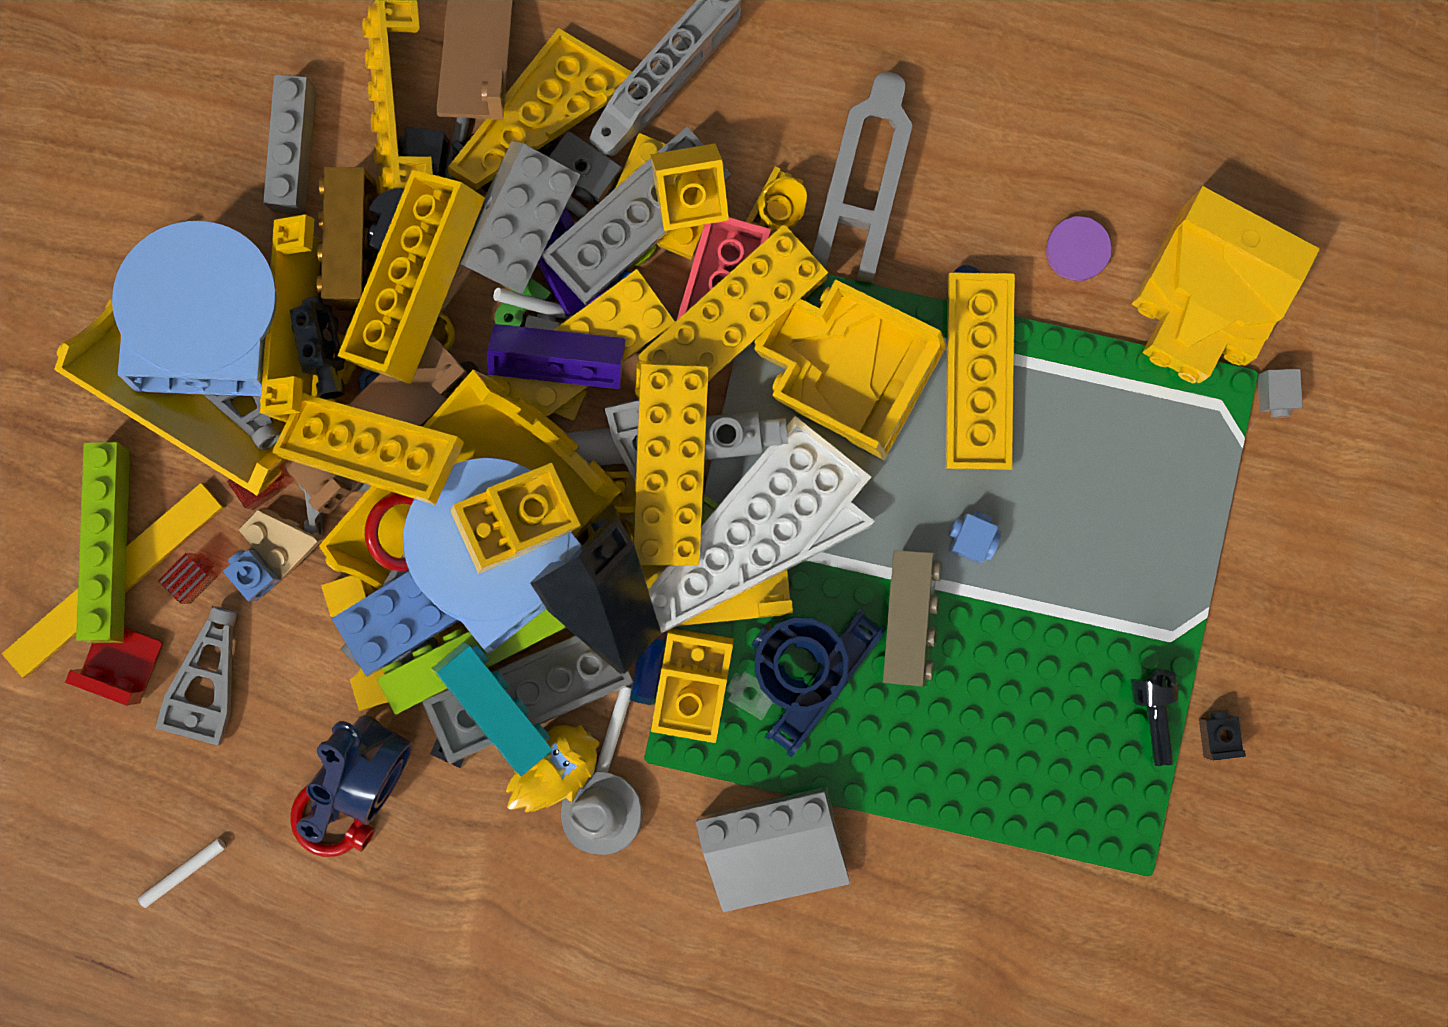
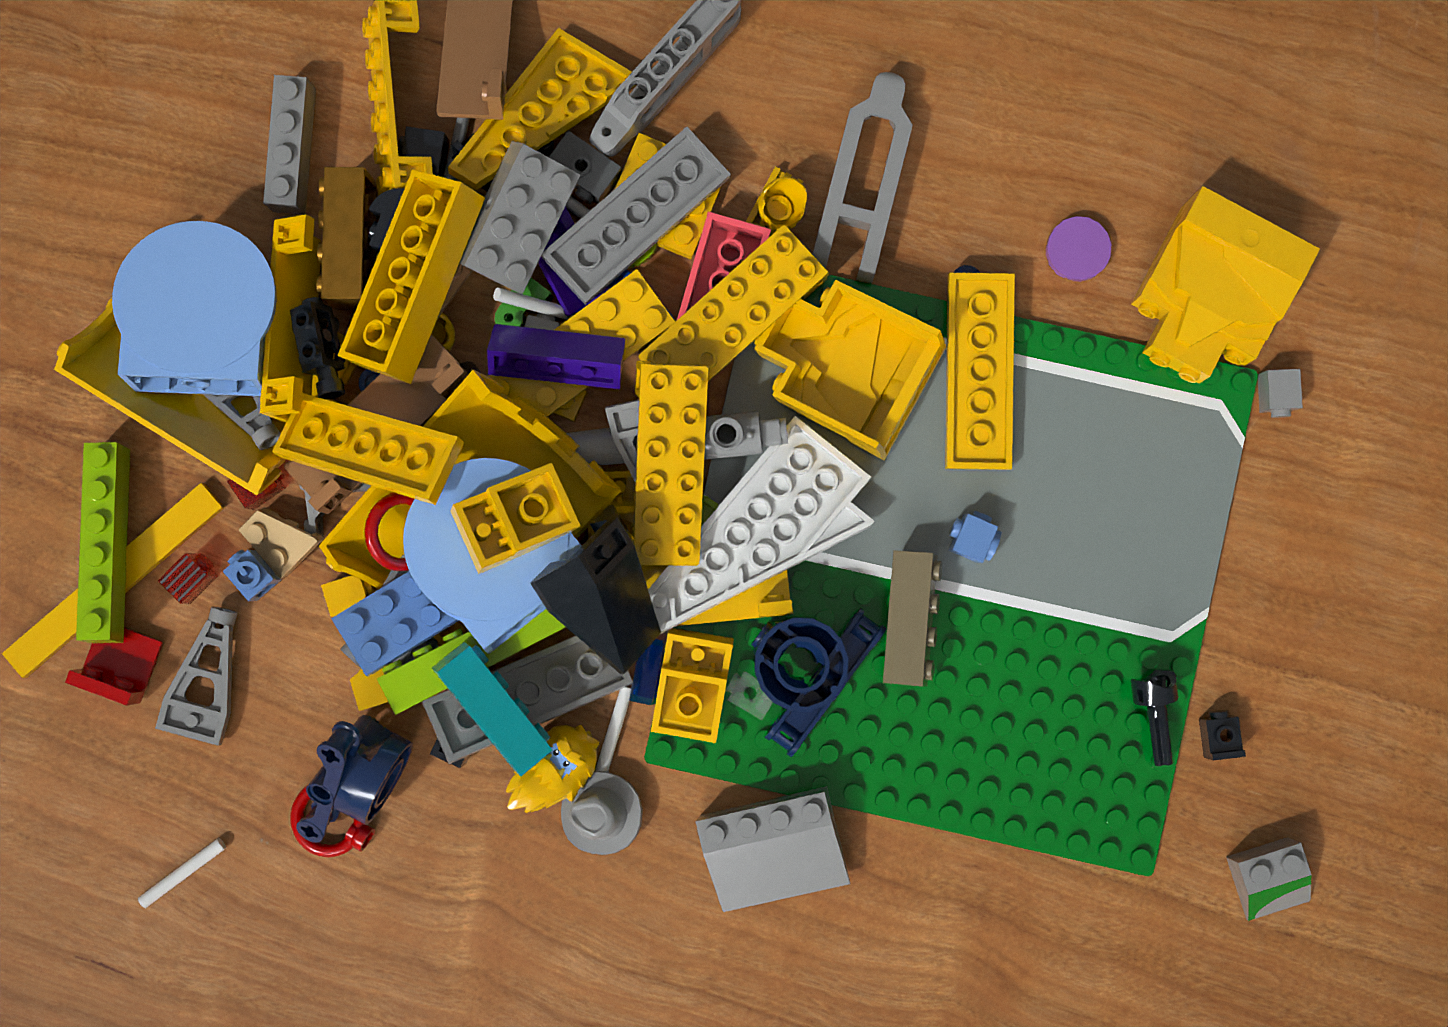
yellow slope [650,144,729,231] -> none
none -> light grey slope [1226,837,1312,921]

